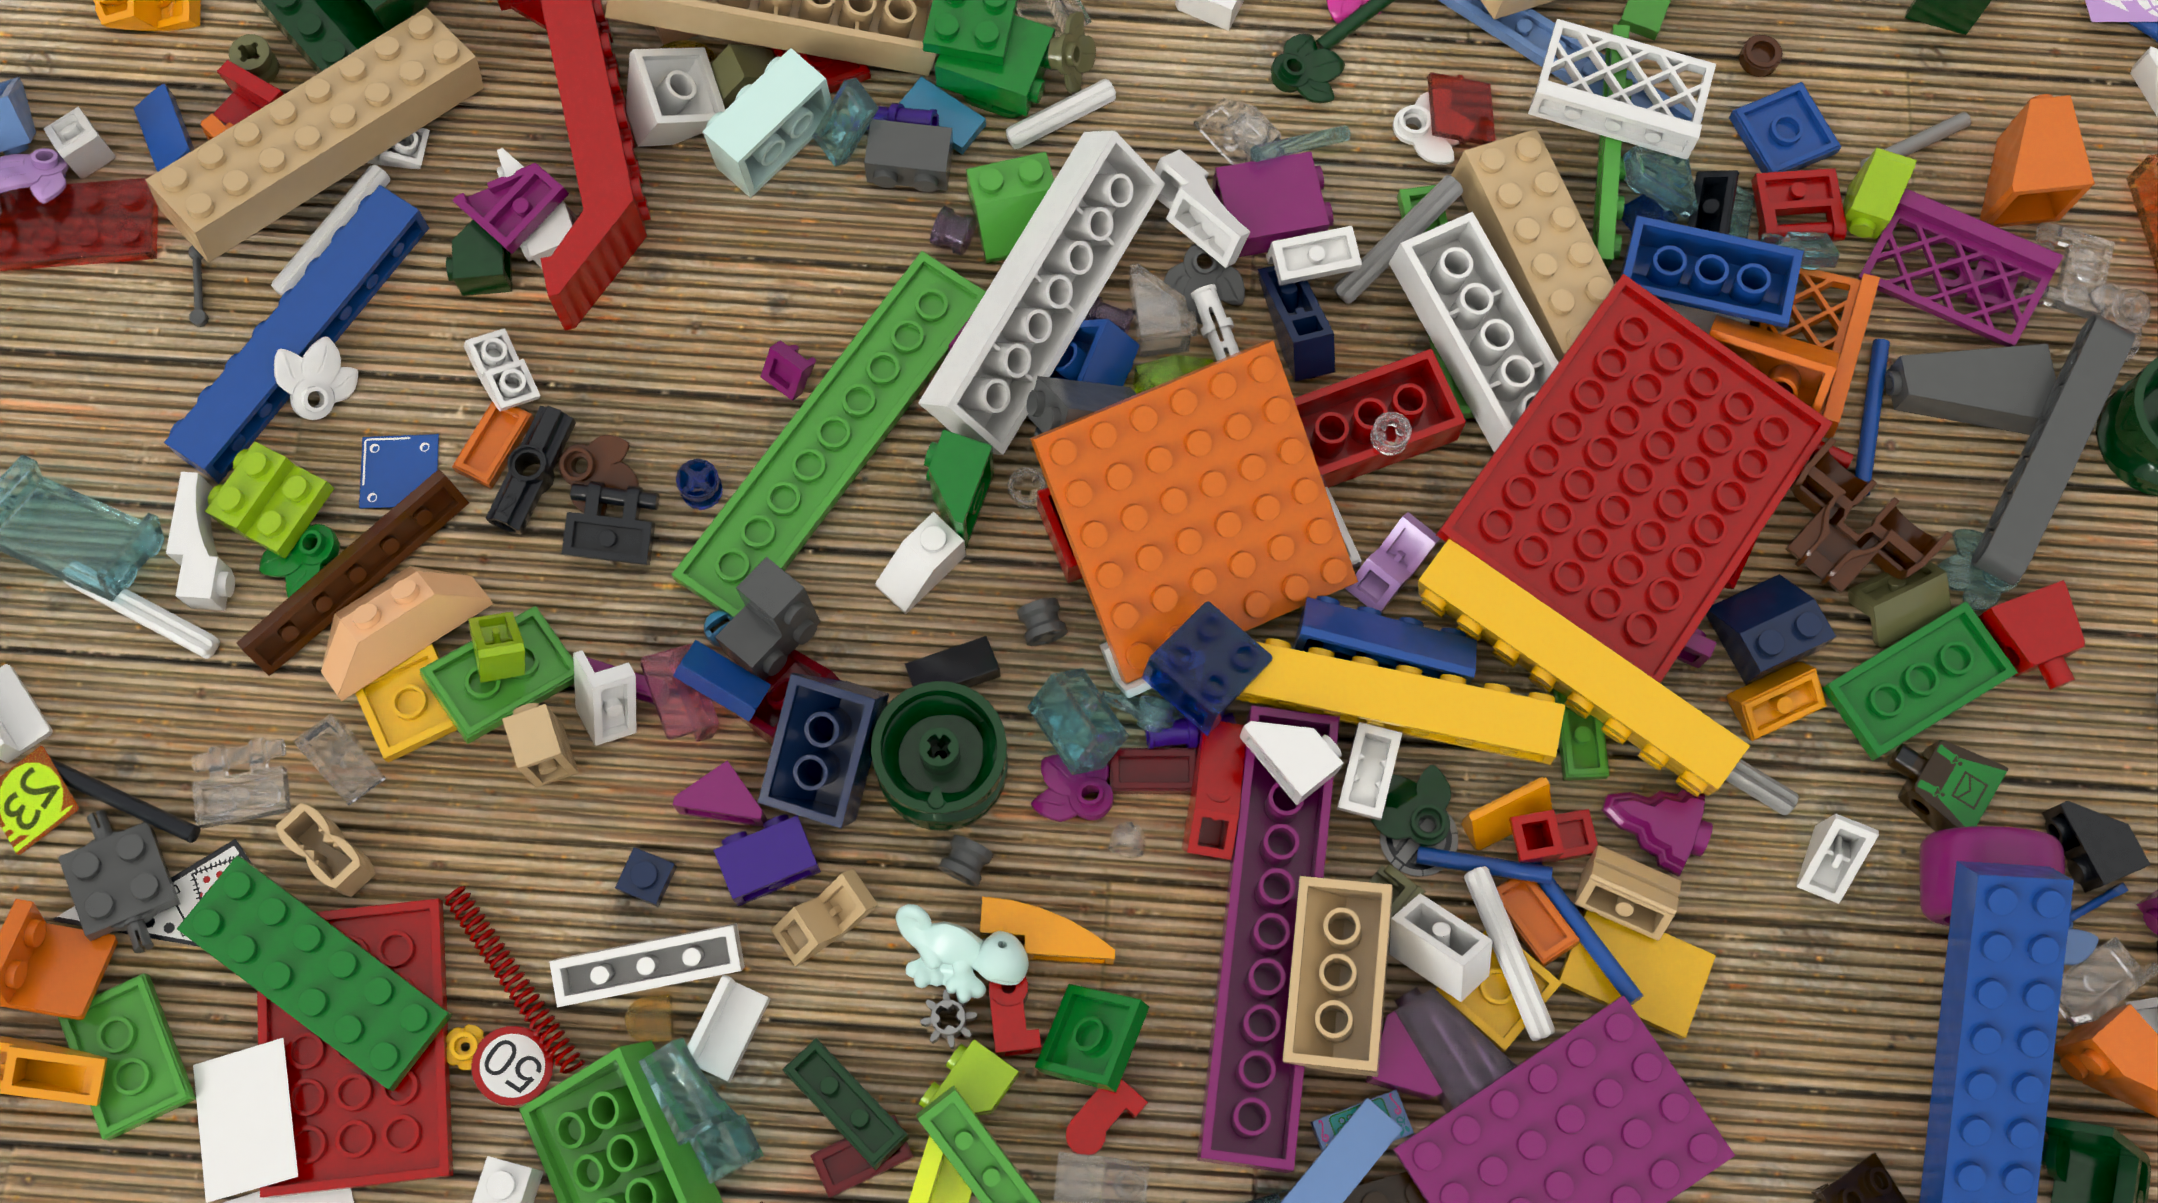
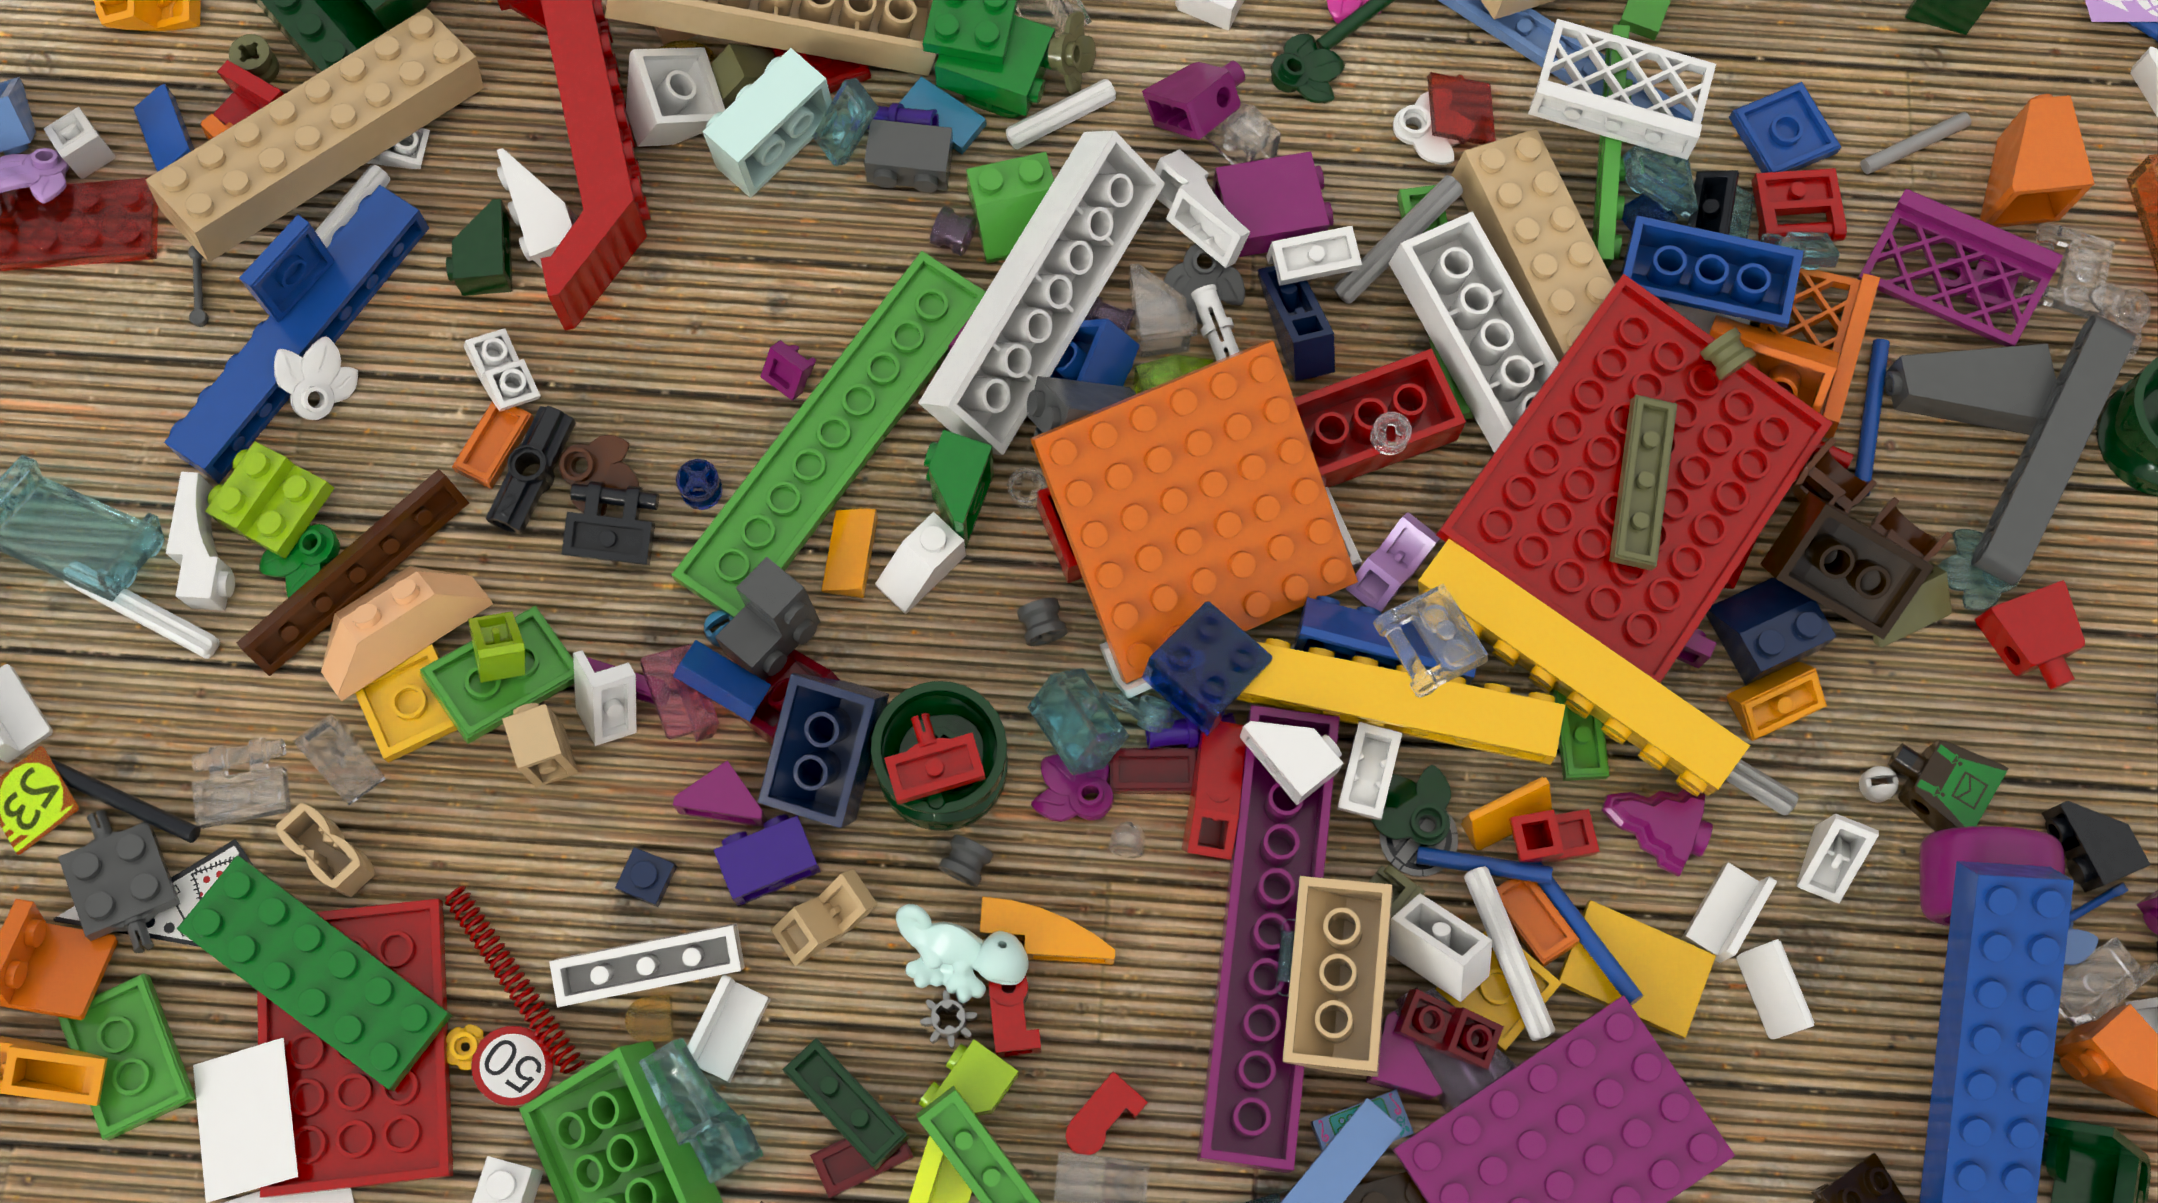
blue sticker [359,434,439,509] -> none
magenta wing [452,163,569,254] -> none
black slope [905,636,1001,687] -> none
green plate [1035,984,1150,1092] -> none
clear light blue bar [1250,125,1351,162] -> none
tan brick [1574,845,1682,941] -> none
reddish brown tile [1739,35,1783,77] -> none
green plate [1822,601,2018,761] -> none
lime slope [1843,147,1917,239] -> none
none -> blue tile [239,215,334,321]
none -> light orange slope [821,508,878,598]
none -> red plate [884,713,986,805]
none -> magenta torso [1142,61,1245,140]
none -> clear light blue piece [1276,919,1296,996]
none -> clear plate [1373,583,1488,698]
none -> dark red slope [1394,989,1504,1070]
none -> olive tile [1609,395,1677,570]
none -> white panel [1681,862,1777,963]
none -> olive wheel [1700,327,1756,381]
none -> white slope [1736,939,1815,1040]
none -> dark brown slope [1760,492,1934,640]
none -> white hinge [1859,766,1899,803]

